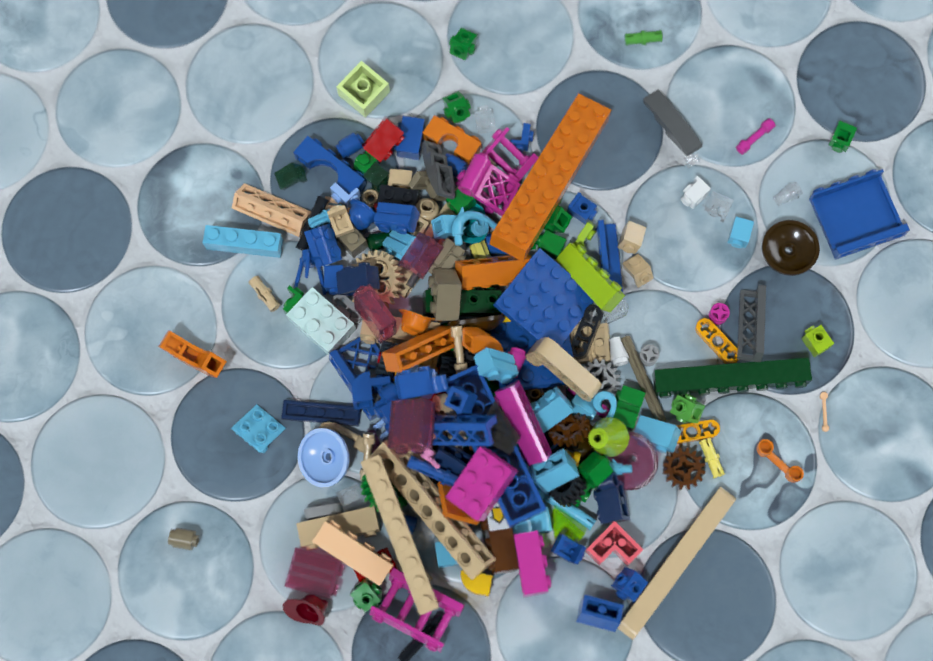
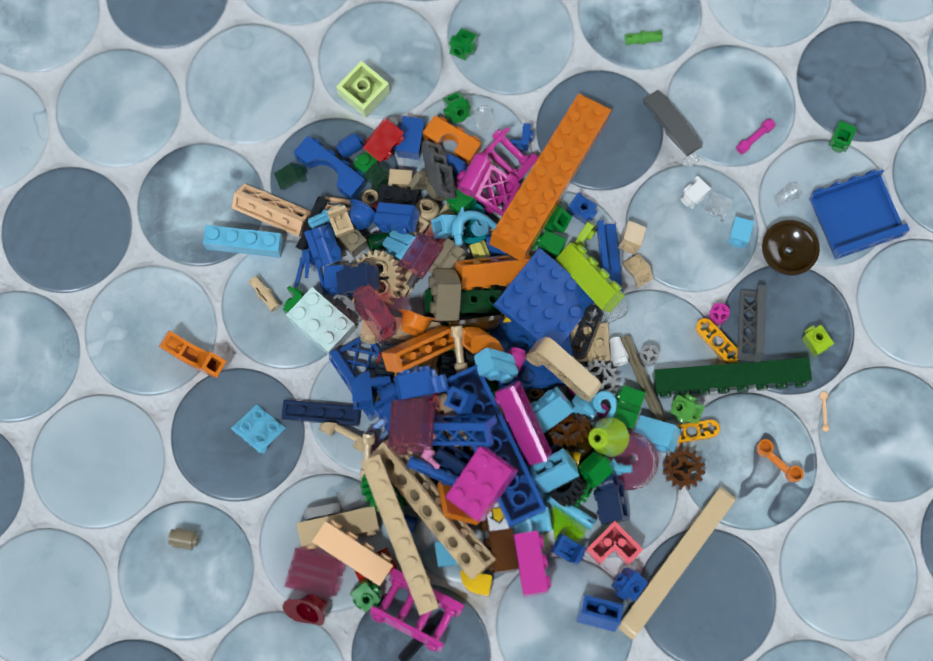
light blue dish [298,428,349,487] -> none
light blue bracket [330,182,361,209] -> none
clear smoke wing [476,401,520,456] -> none
light yellow pin [699,438,725,479] -> none

